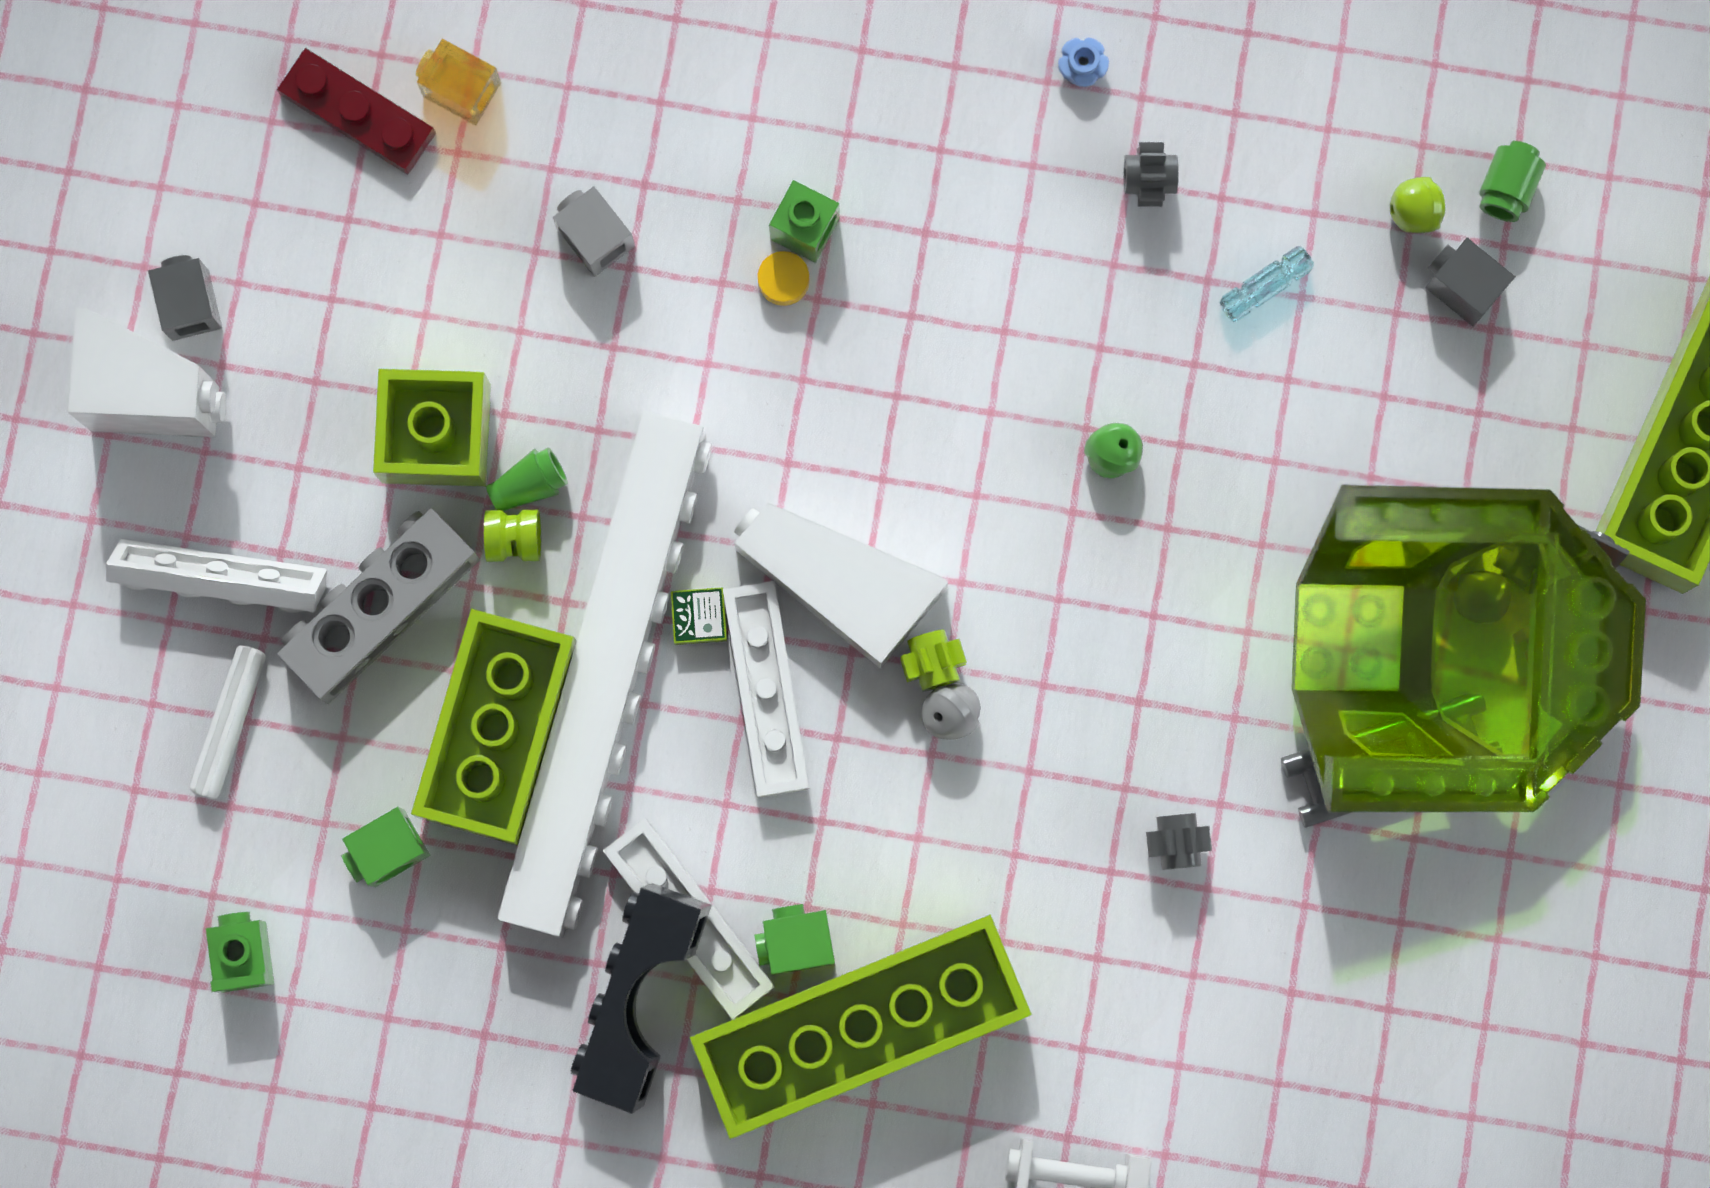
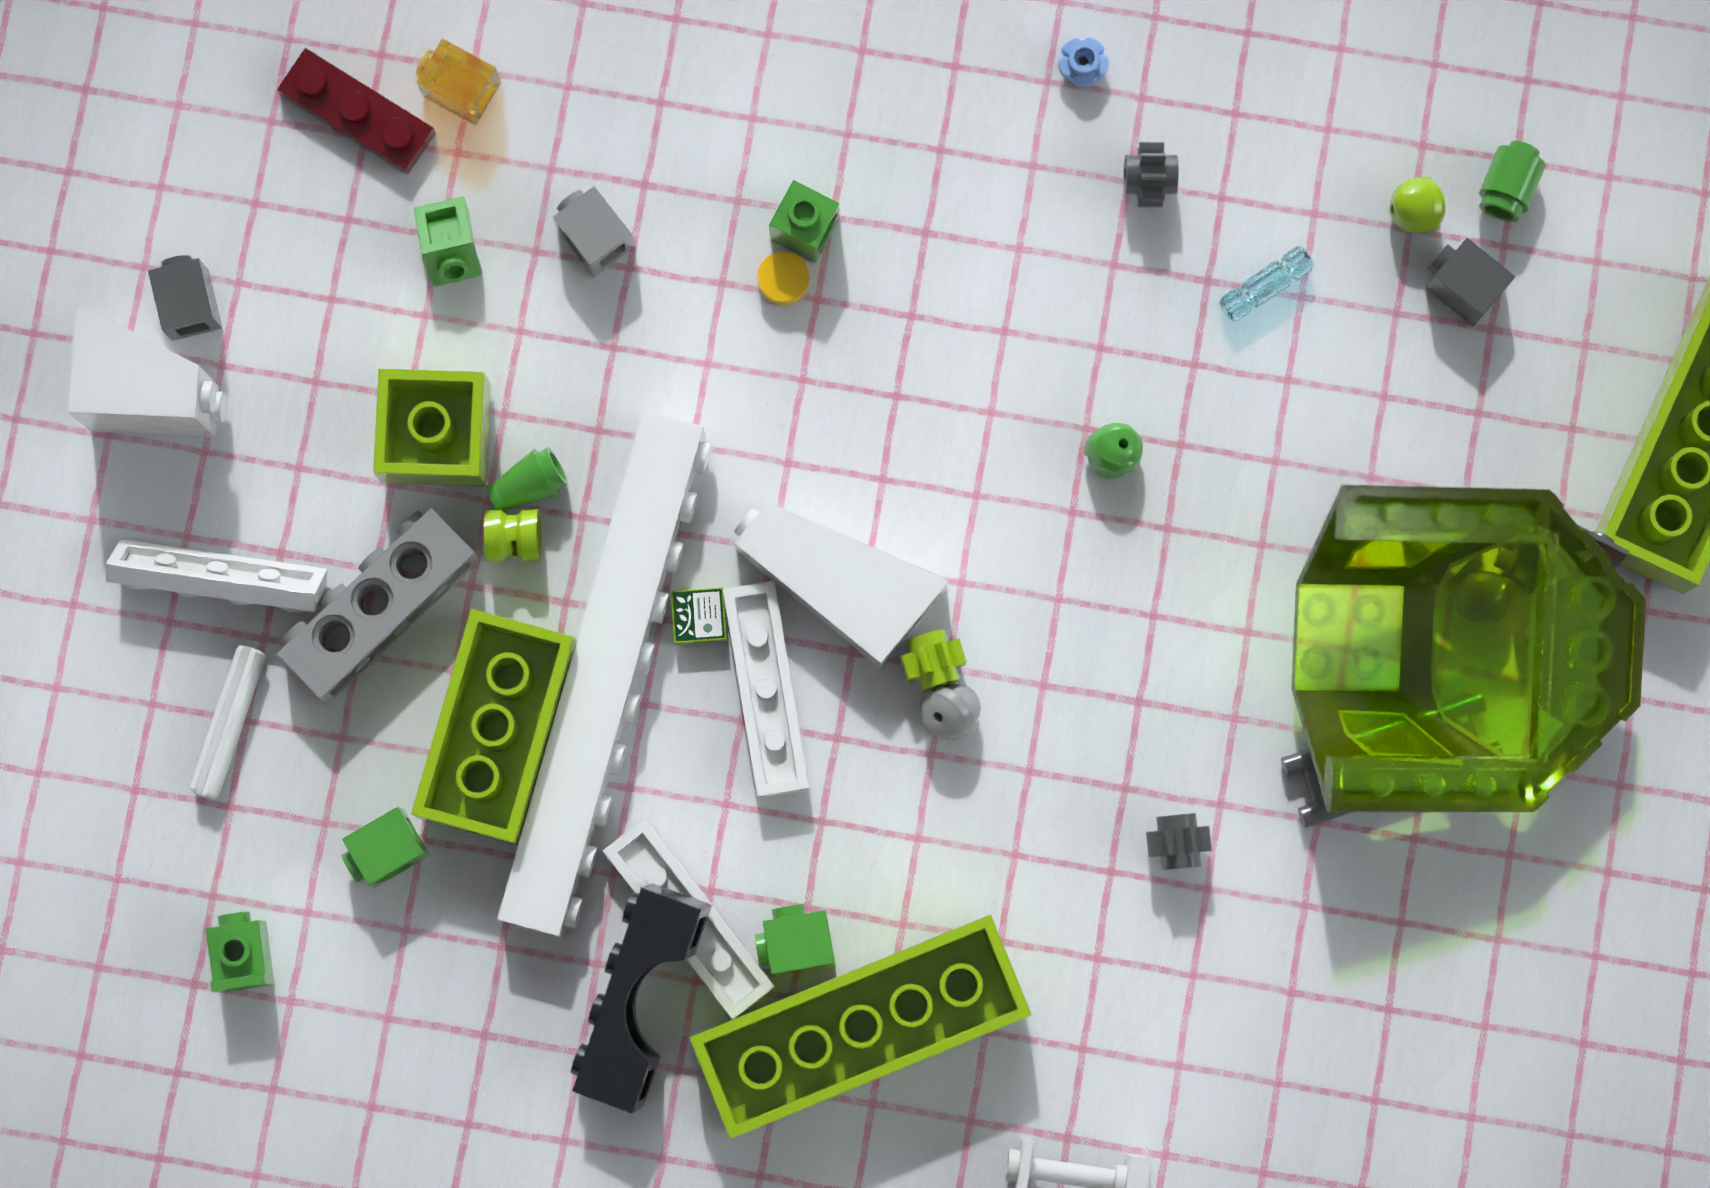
none -> bright green bracket [414,196,482,286]

